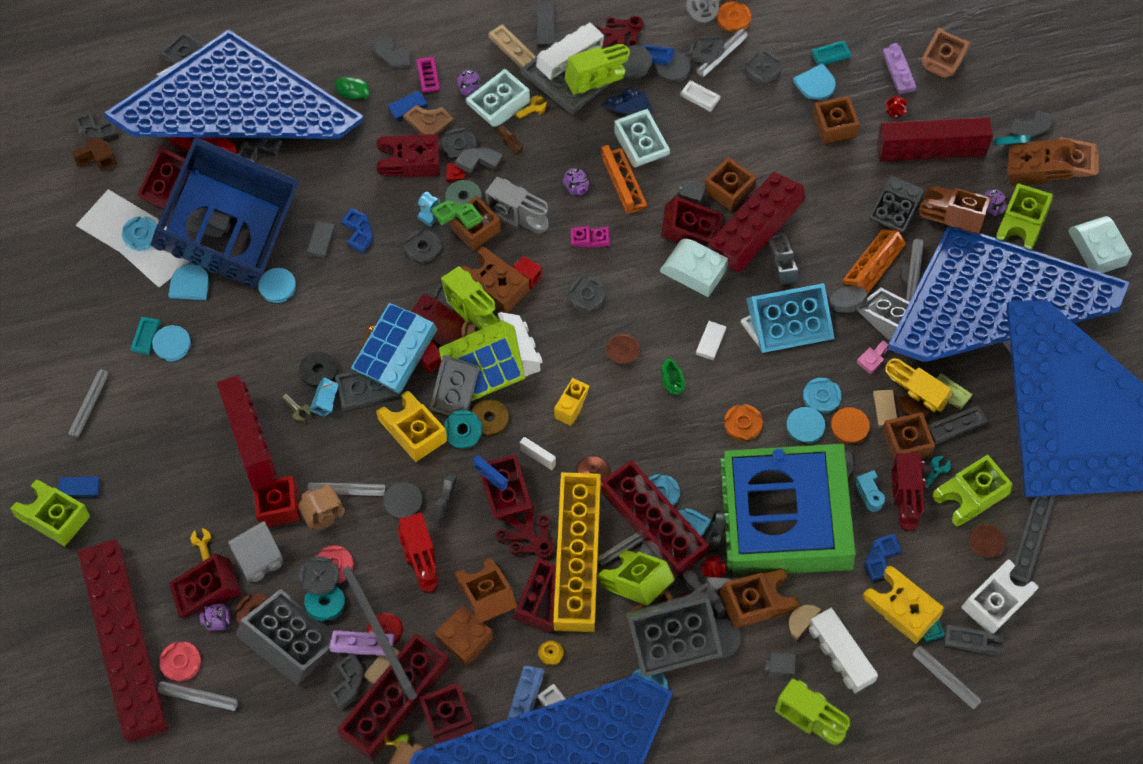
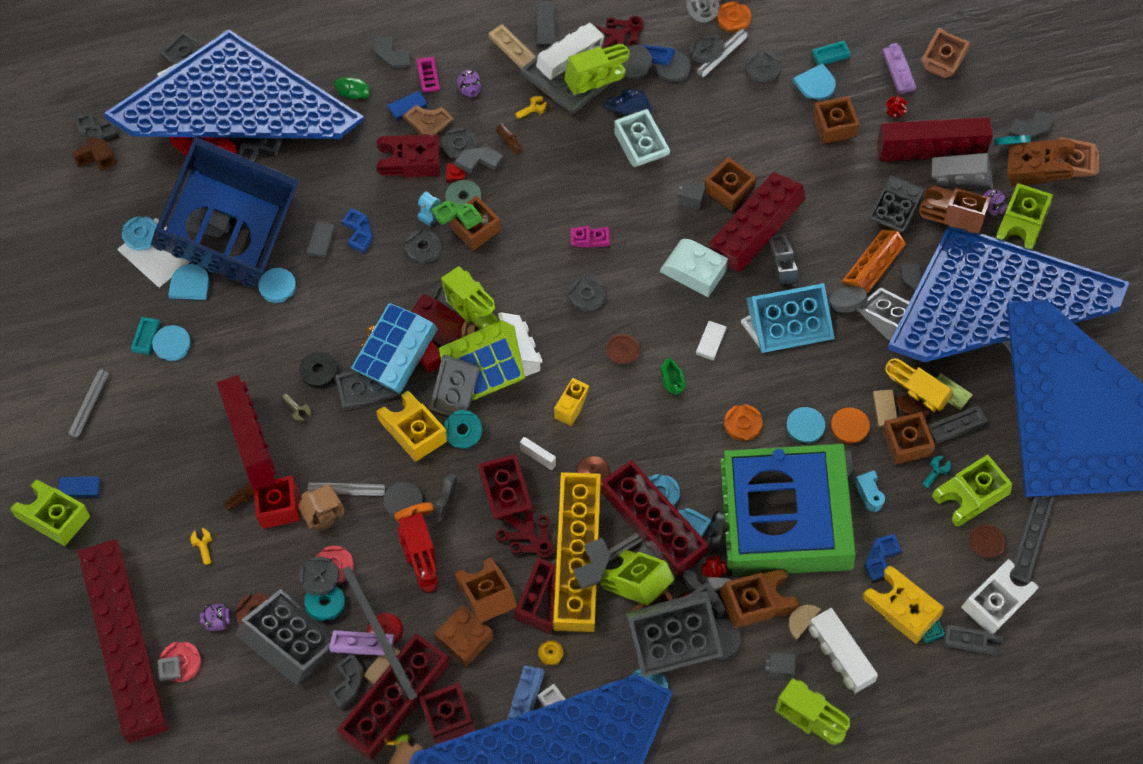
white sticker [76,189,157,255] -> none
dark red slope [137,147,191,209] -> none
light grey axle [157,682,238,711] -> none
dark red slope [169,553,241,618] -> none
light grey slope [228,521,284,584] -> none
medium azure leg [309,378,338,417] -> none
dark orange brick [461,247,529,313] -> none
light aqua brick [466,69,530,127] -> none
pearl gold tile [471,399,509,437] -> none
blue tile [473,455,508,491] -> none
light grey brick [485,177,548,234] -> none
red brick [513,256,542,289] -> none
medium lavender head [563,168,590,195] -> none
orange fence [601,145,647,214] -> none
dark red slope [661,196,723,246] -> none
white tile [681,80,720,112] -> none
medium azure tile [803,378,842,414] -> none
bright pink plate [857,340,889,374] -> none
dark red brick [891,453,926,532] -> none
light grey axle [906,239,923,302] -> none
light grey axle [913,646,981,709] -> none
light aqua brick [1068,216,1132,273] -> none
none -> light grey tile [158,656,181,681]
none -> reddish brown axle [223,482,254,511]
none -> orange tile [394,502,433,523]
none -> dark grey tile [573,538,611,590]
none -> light grey wedge [932,153,993,191]

